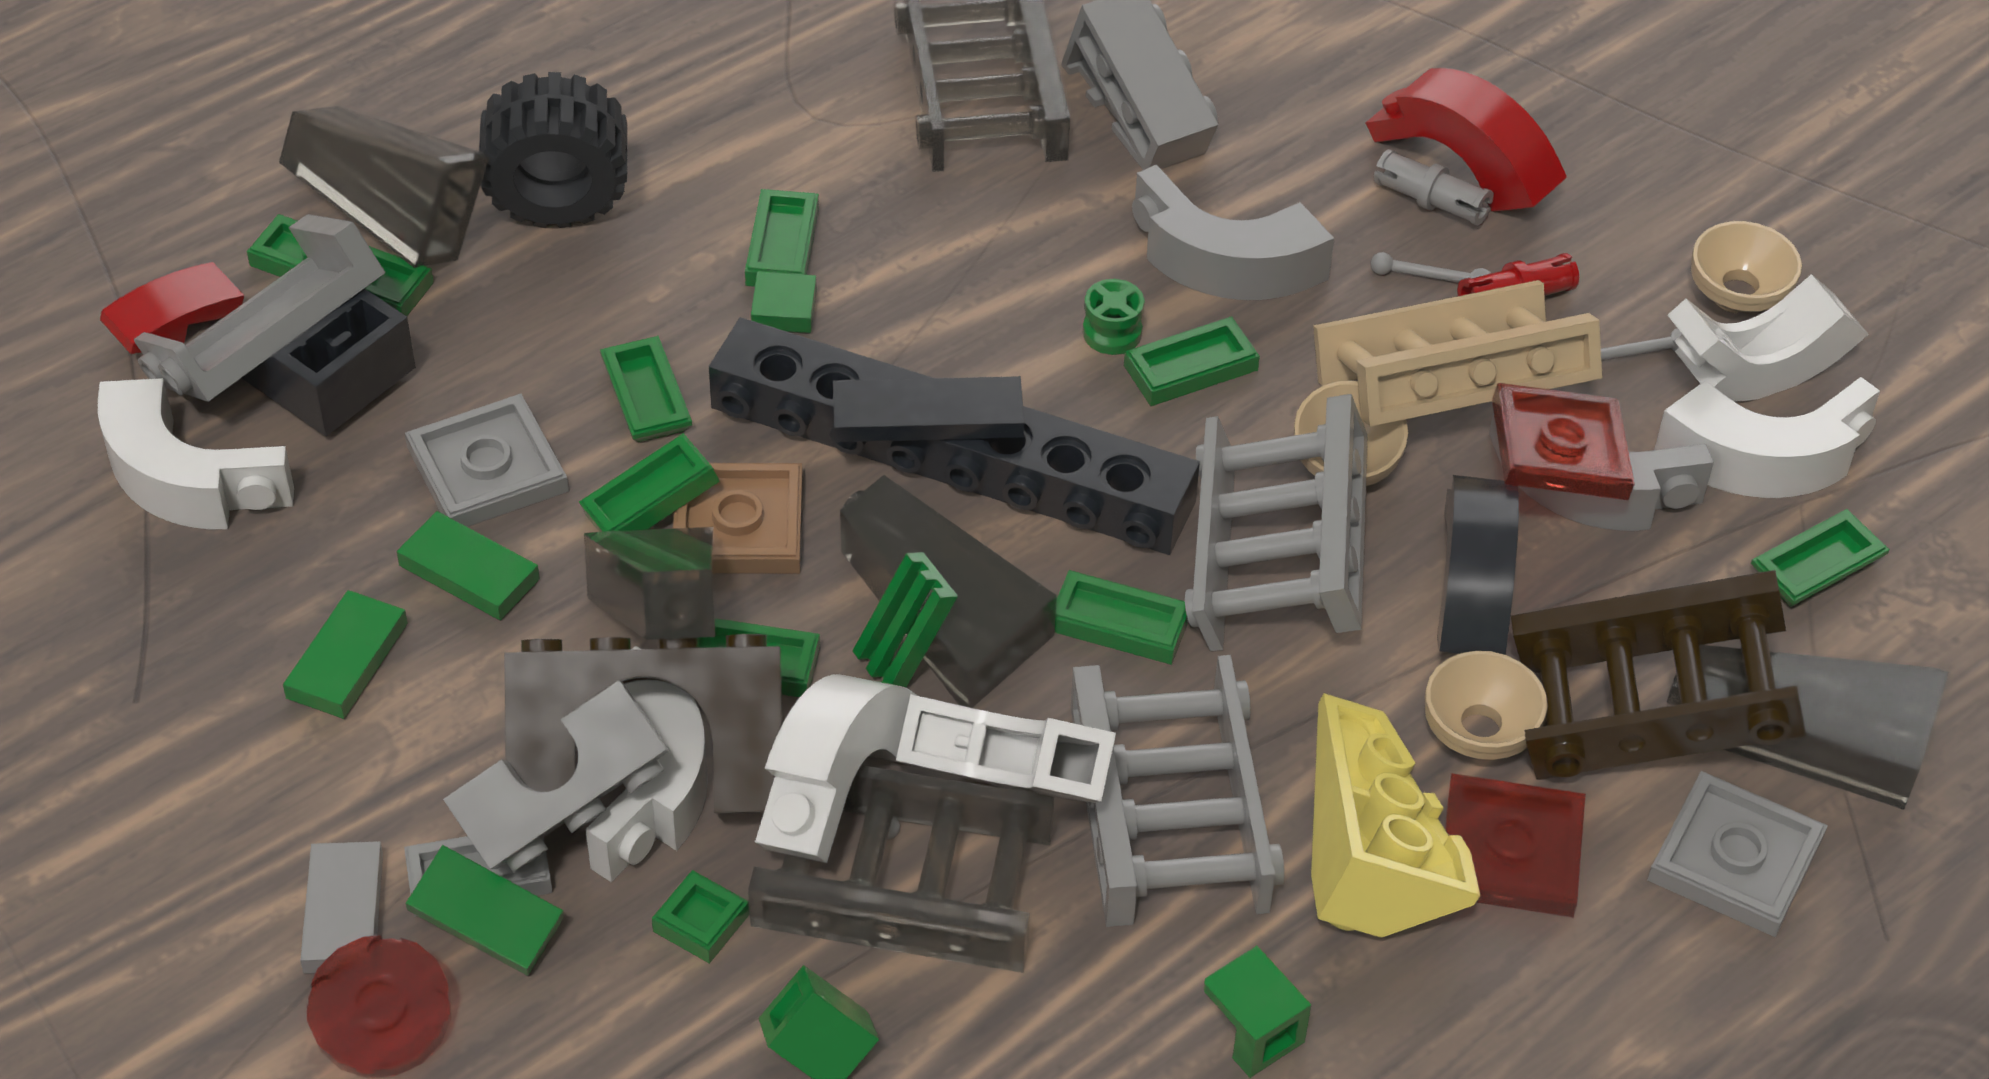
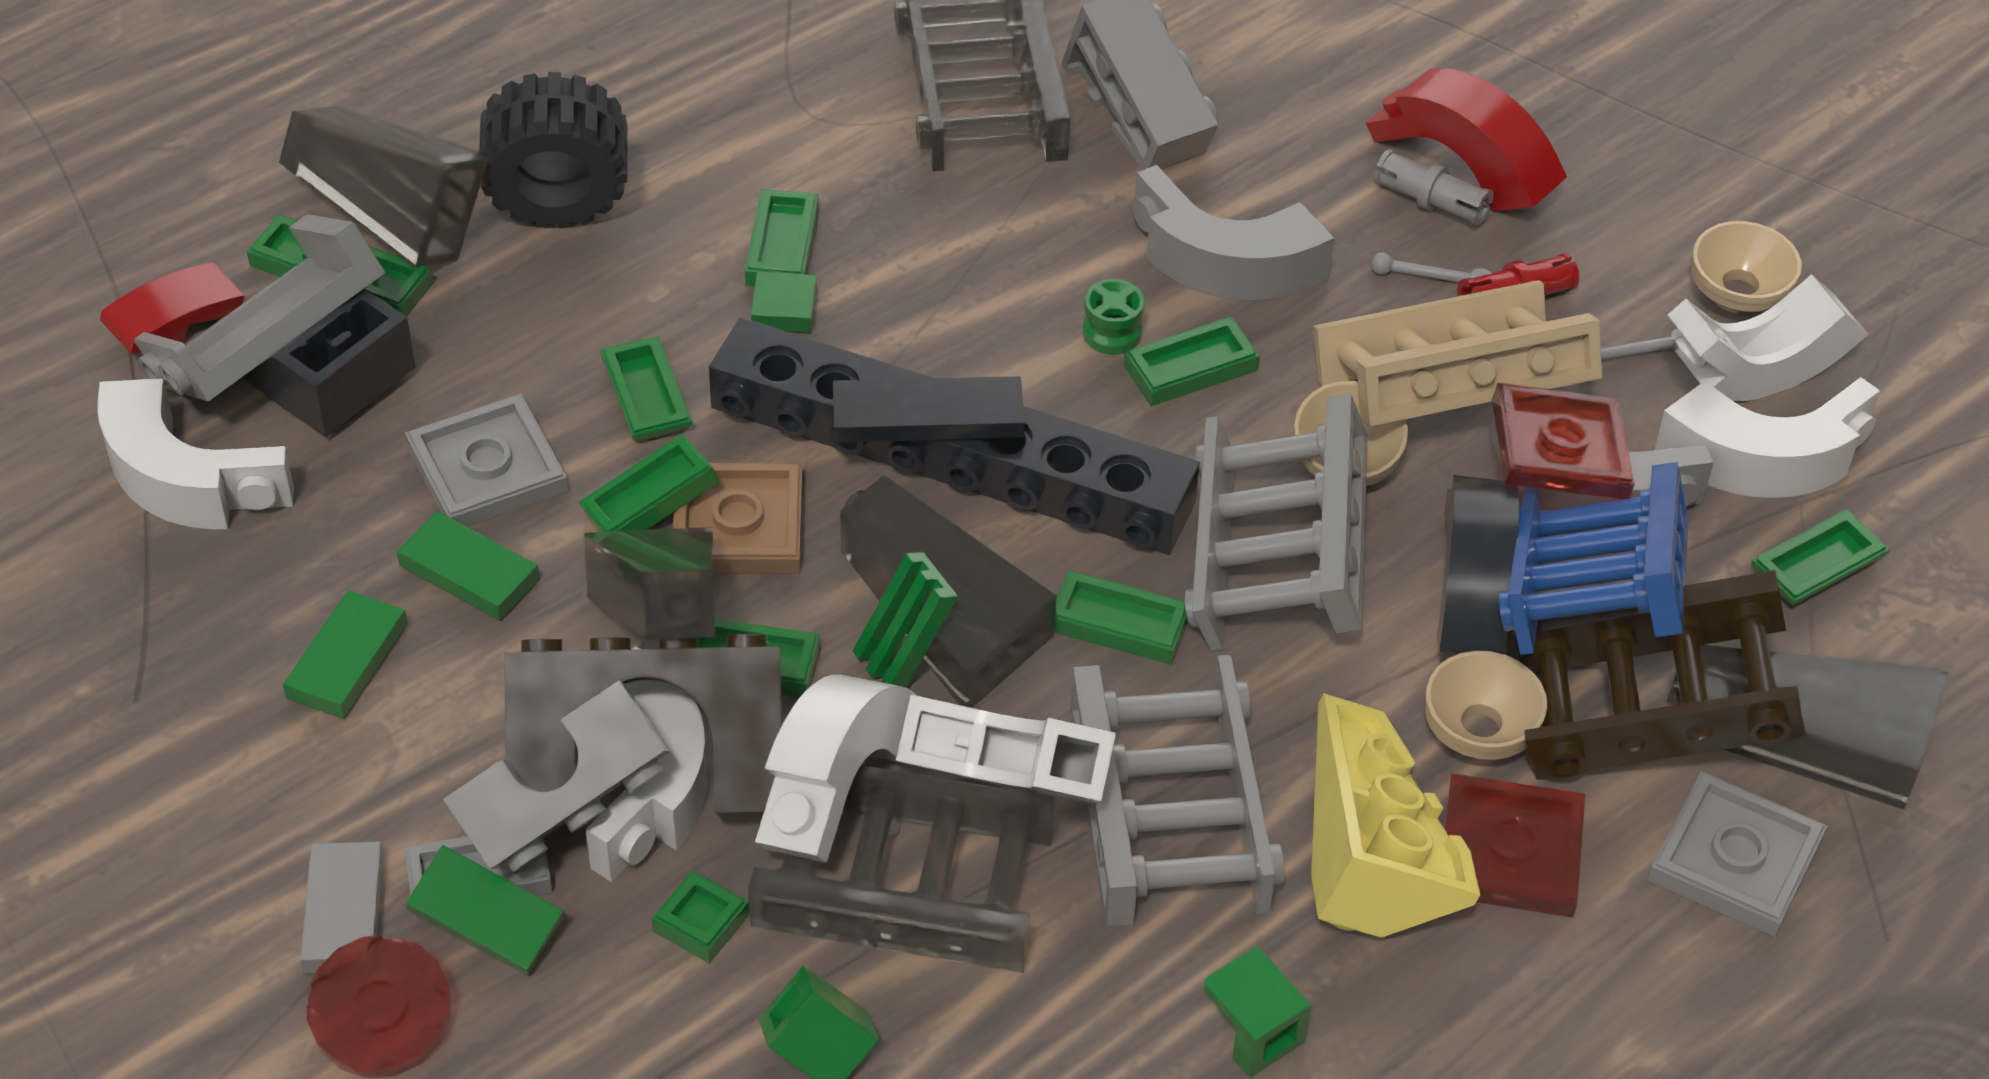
none -> blue fence [1499,462,1689,655]

